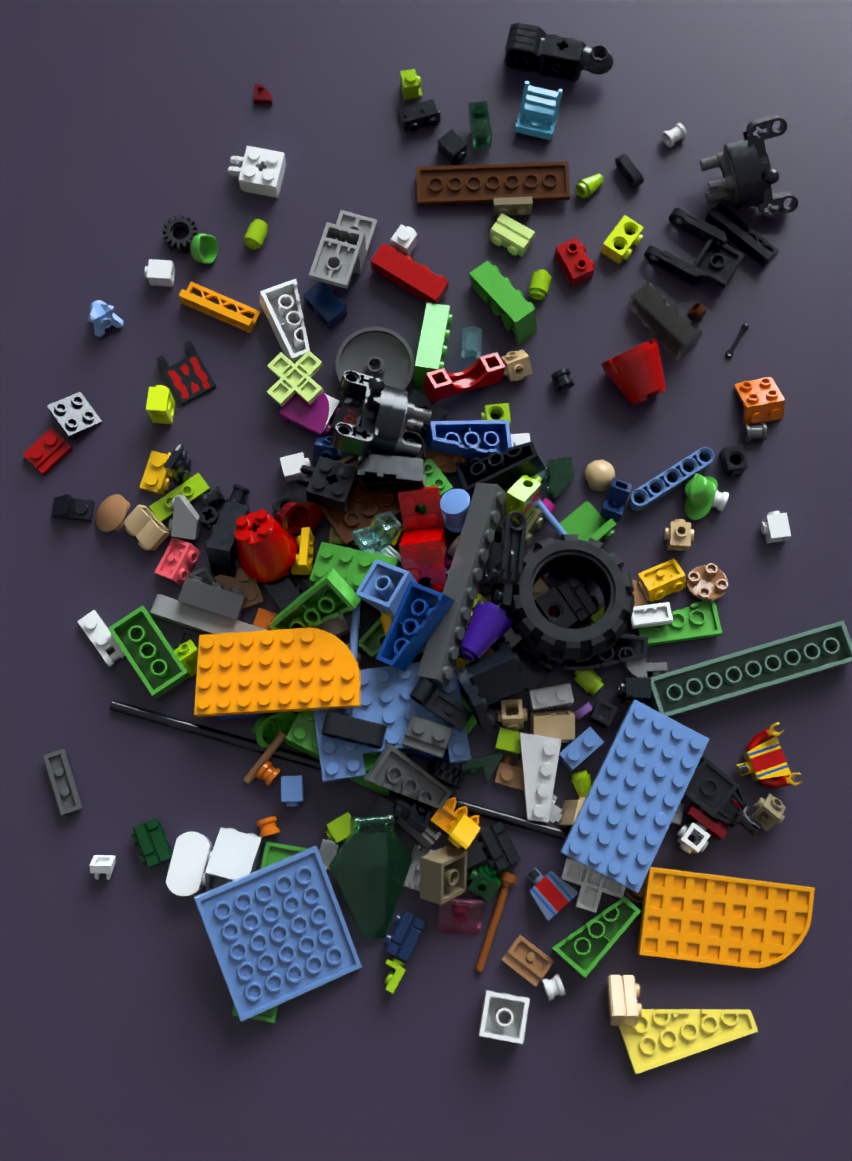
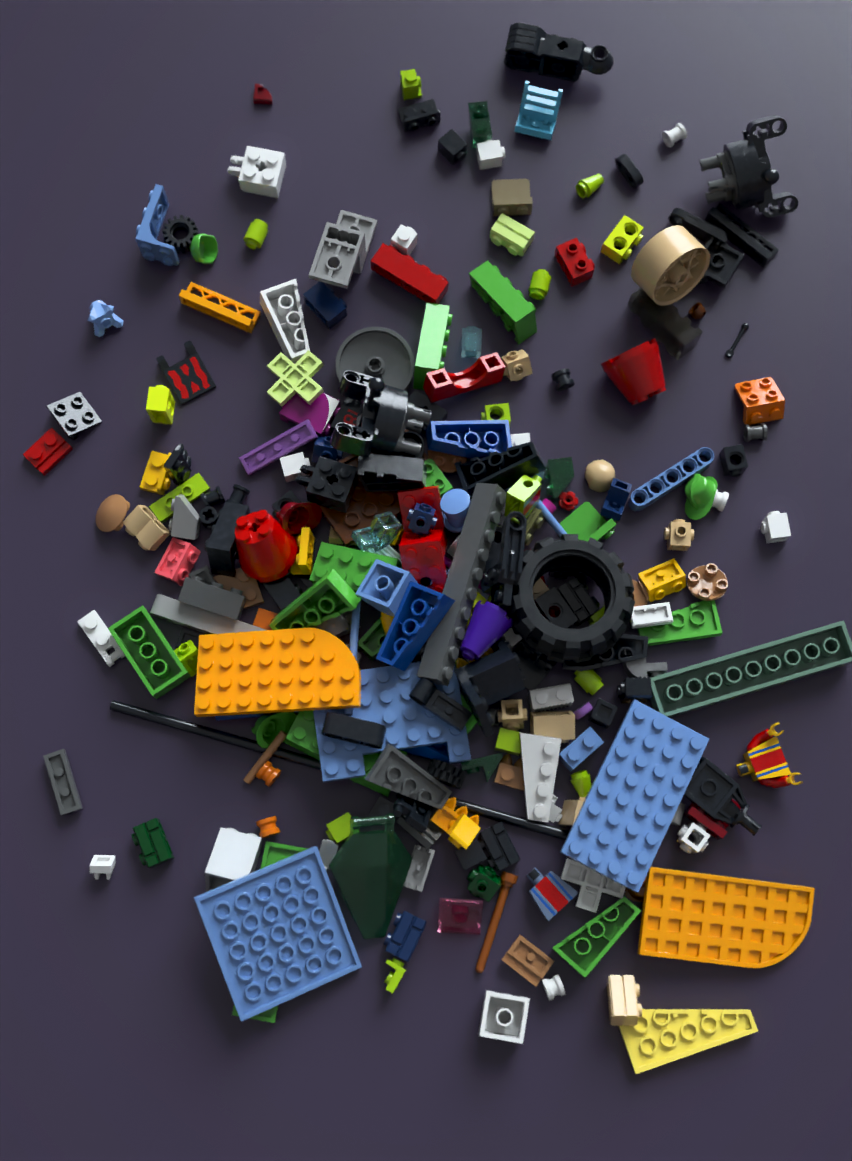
black slope [51,494,95,522] -> none
white brick [145,259,175,287] -> none
white brick [166,832,213,897] -> none
medium blue brick [281,776,304,807] -> none
dark grey plate [402,715,452,759] -> none
reddish brown plate [416,161,570,205] -> none
dark tan brick [419,845,467,905] -> none
dark tan brick [751,793,786,832] -> none
none -> medium blue bracket [136,184,180,266]
none -> medium lavender tile [239,419,318,475]
none -> dark blue brick [406,503,437,535]
none -> white brick [476,140,505,170]
none -> red plate [559,491,578,510]
none -> tan wheel [631,225,710,306]

